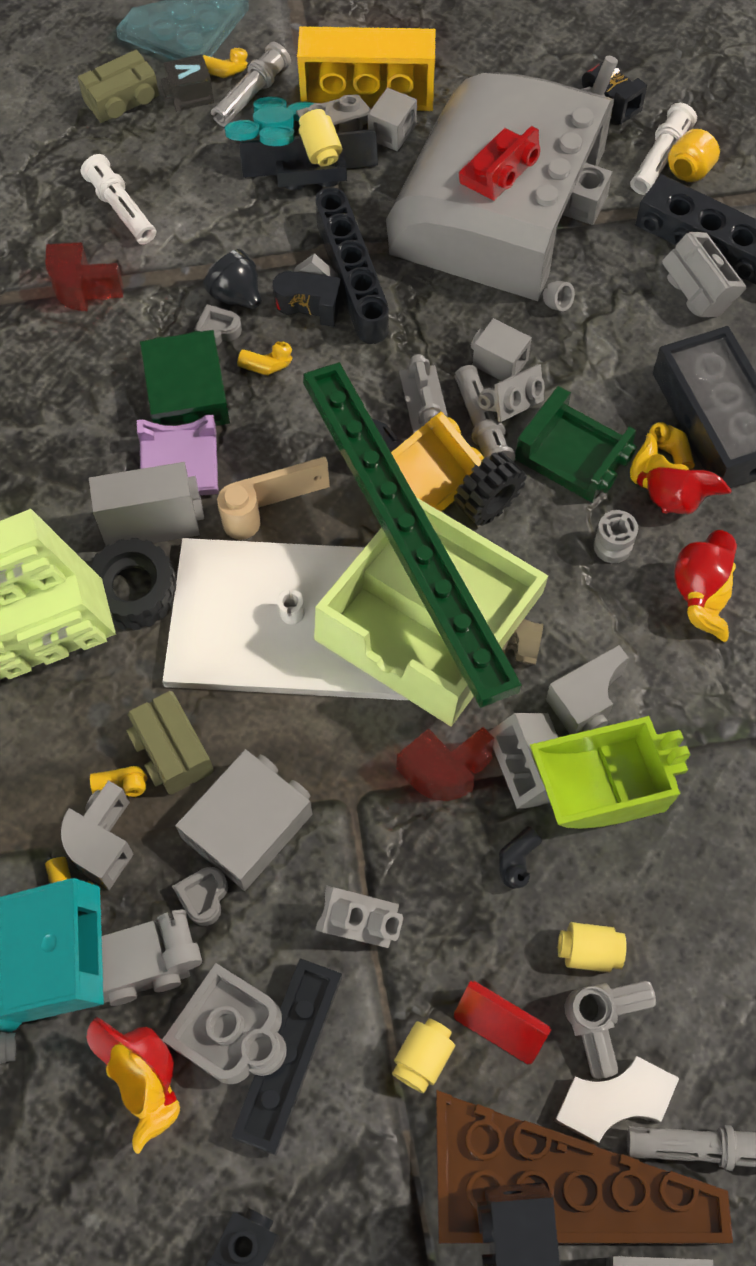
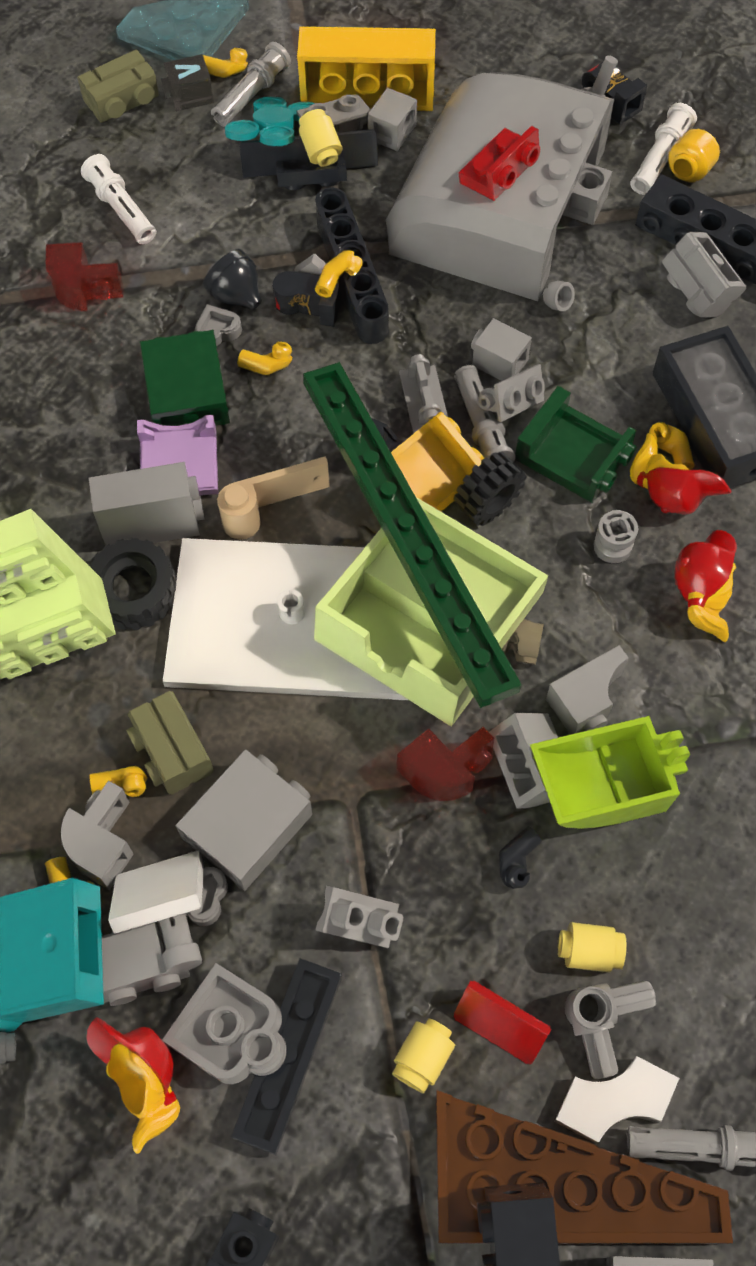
none -> white tile [108,850,204,933]
none -> yellow arm [315,250,363,298]

